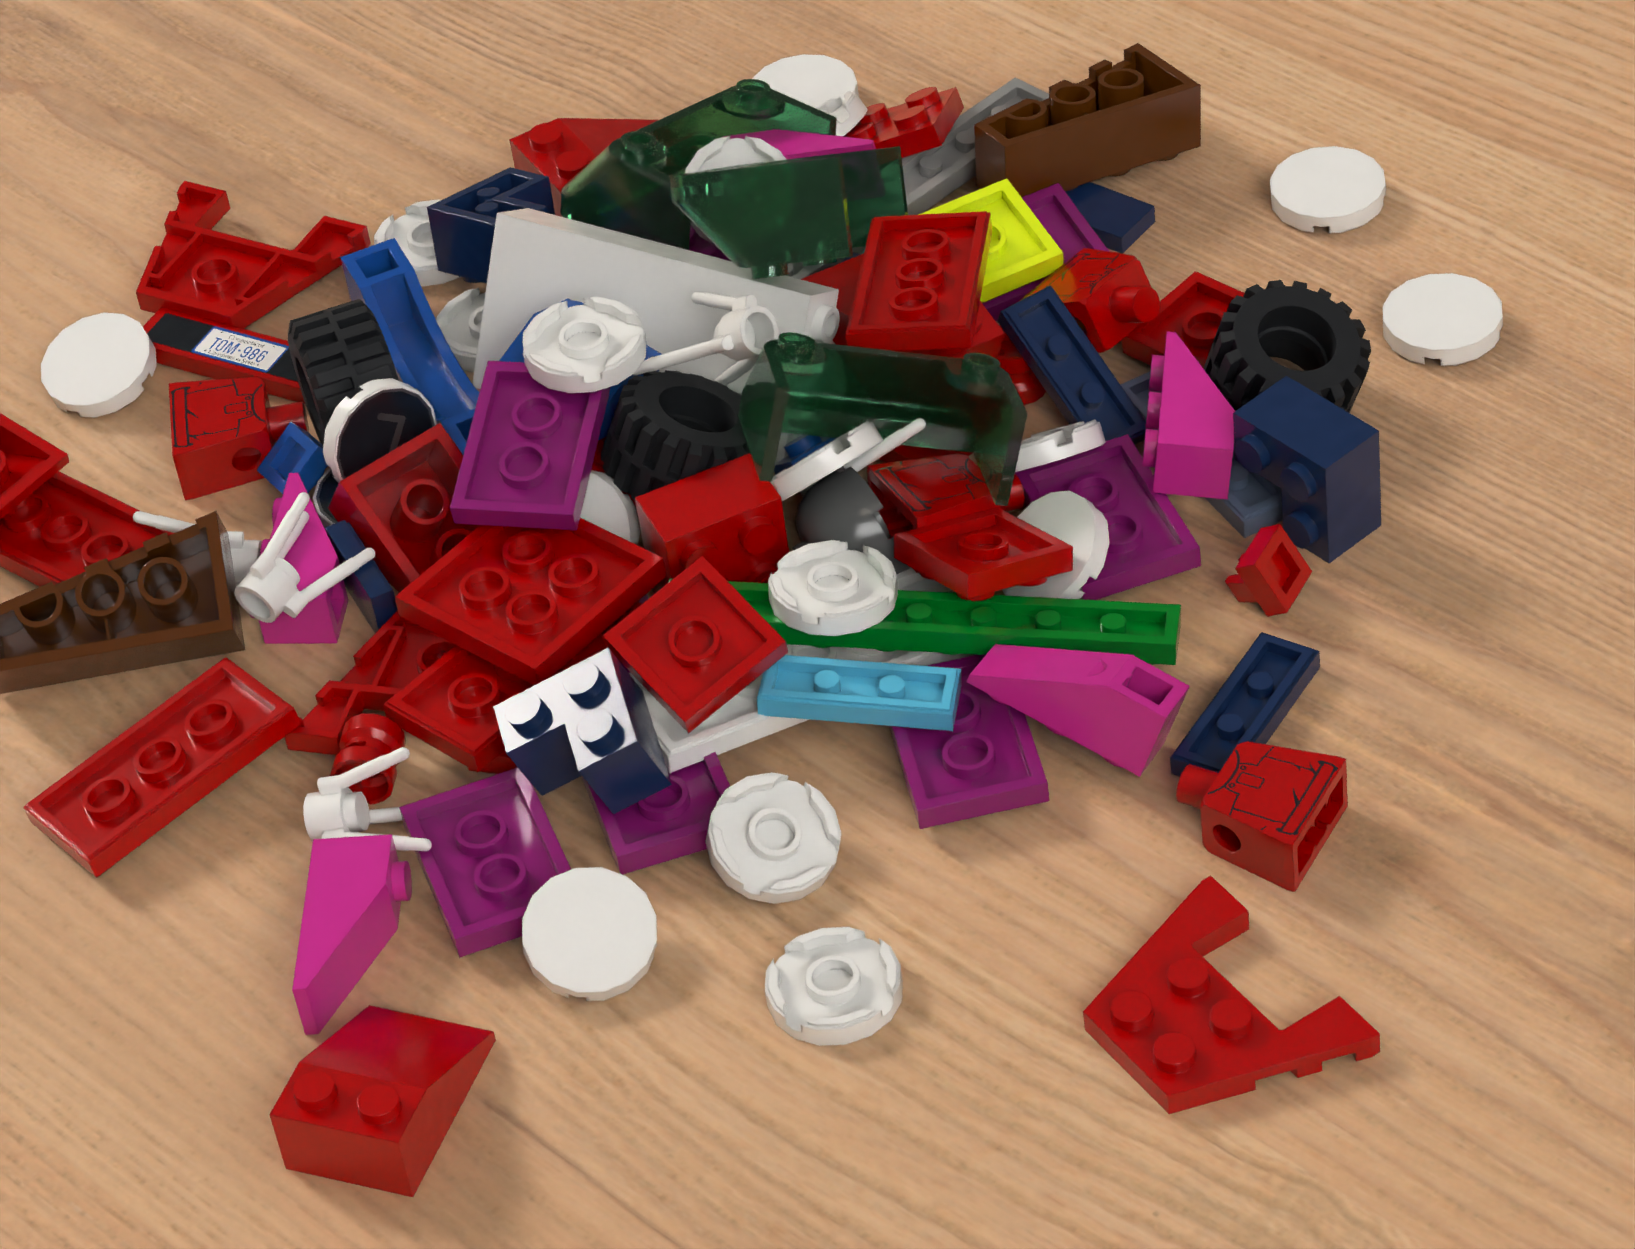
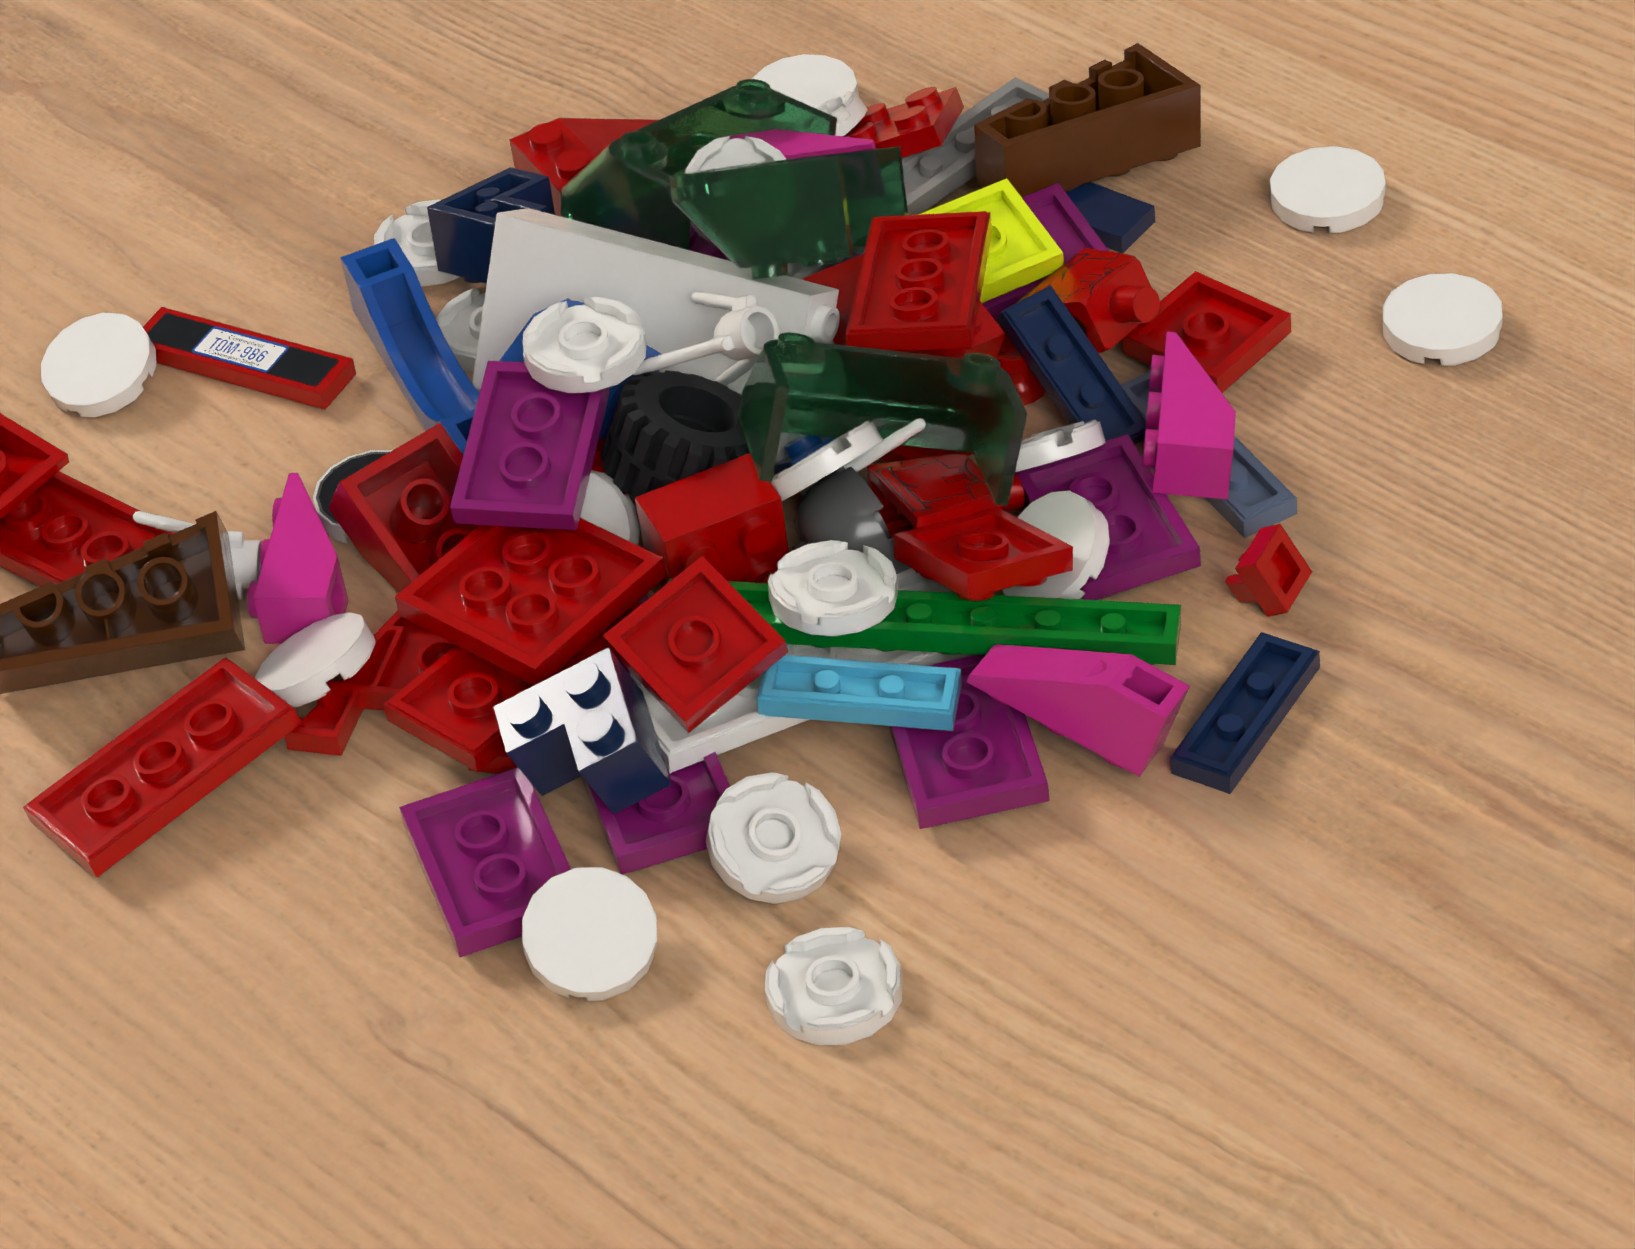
red wing [136,181,371,329] -> none
red torso [169,377,309,500] -> none
white plant [234,492,375,623] -> none
blue plate [257,422,328,494] -> none
red slope [269,1005,496,1197] -> none
black tyre [288,299,399,445] -> none
dark pink slope [292,834,412,1035] -> none
white plant [303,747,432,852] -> none
black tile [323,378,437,483] -> none
dark blue tile [325,520,398,633] -> none
red wheel [330,713,406,804] -> none
red wing [1083,875,1380,1114] -> none
red torso [1176,741,1348,892] -> none
black tyre [1204,280,1371,413] -> none
dark blue brick [1233,376,1381,563] -> none
none -> white tile [255,612,376,707]

